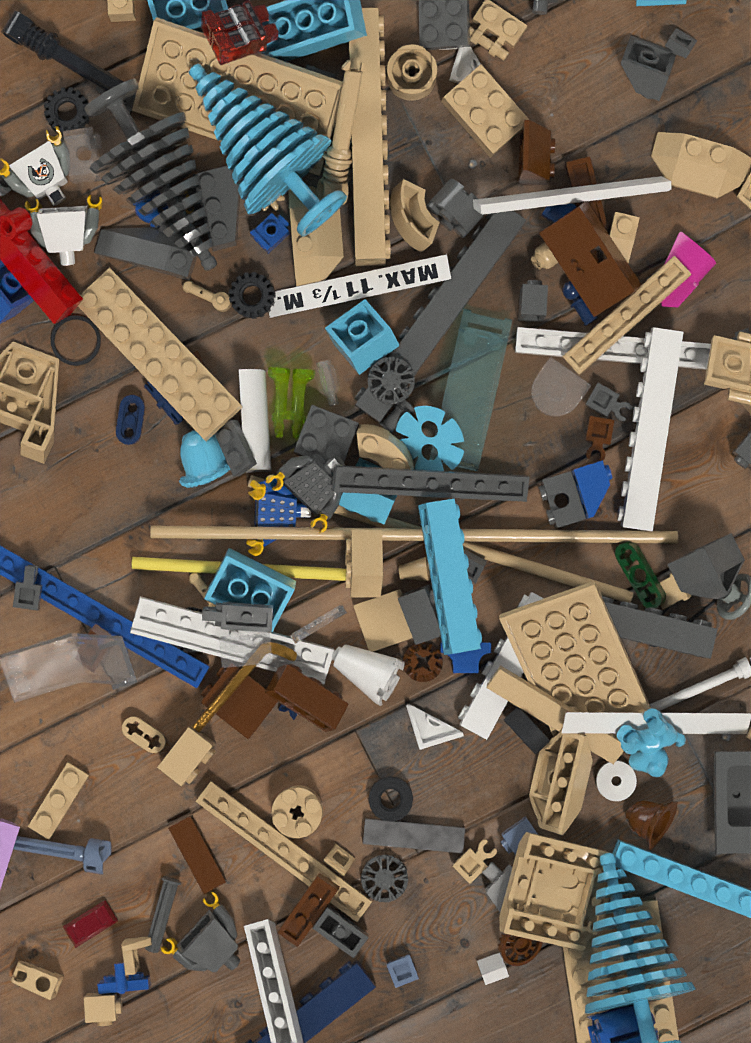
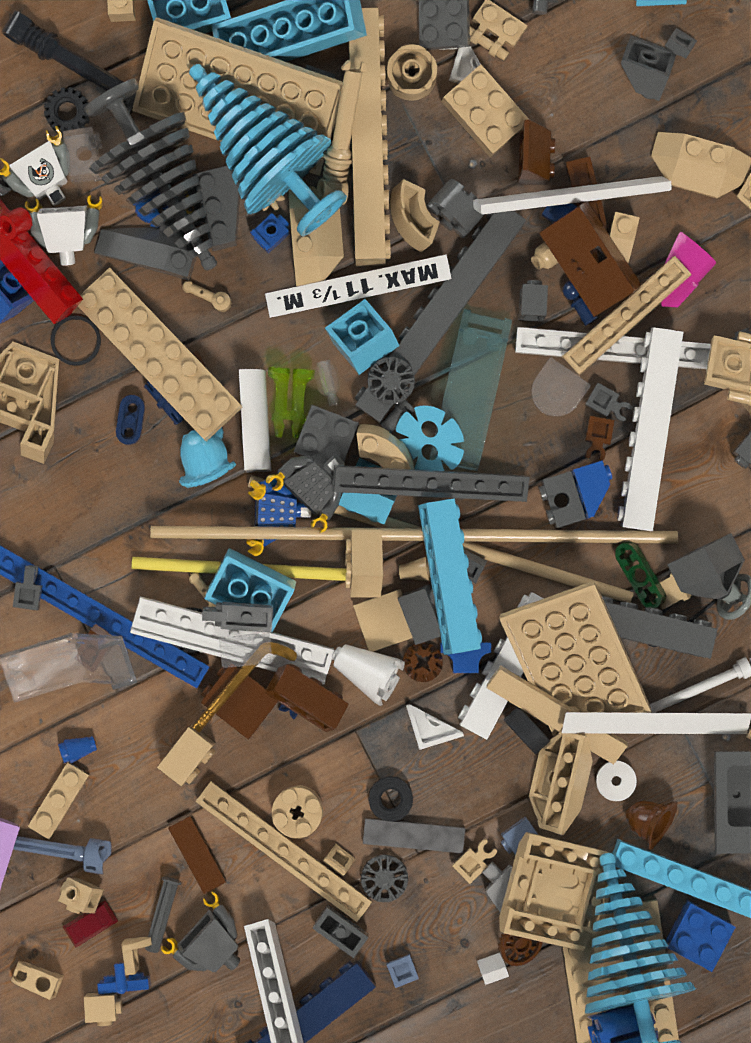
tan beam [122,716,166,753] -> none
clear red hips [201,0,278,65] -> none
dark grey plate [215,420,257,476] -> none
black tyre [229,272,276,319] -> none
reddish brown plate [277,872,340,947] -> none
clear tile [291,605,347,644] -> none
medium azure animal [617,708,686,777] -> none
none -> blue cone [58,736,97,764]
none -> tan brick [58,877,104,914]
none -> blue brick [665,900,736,972]

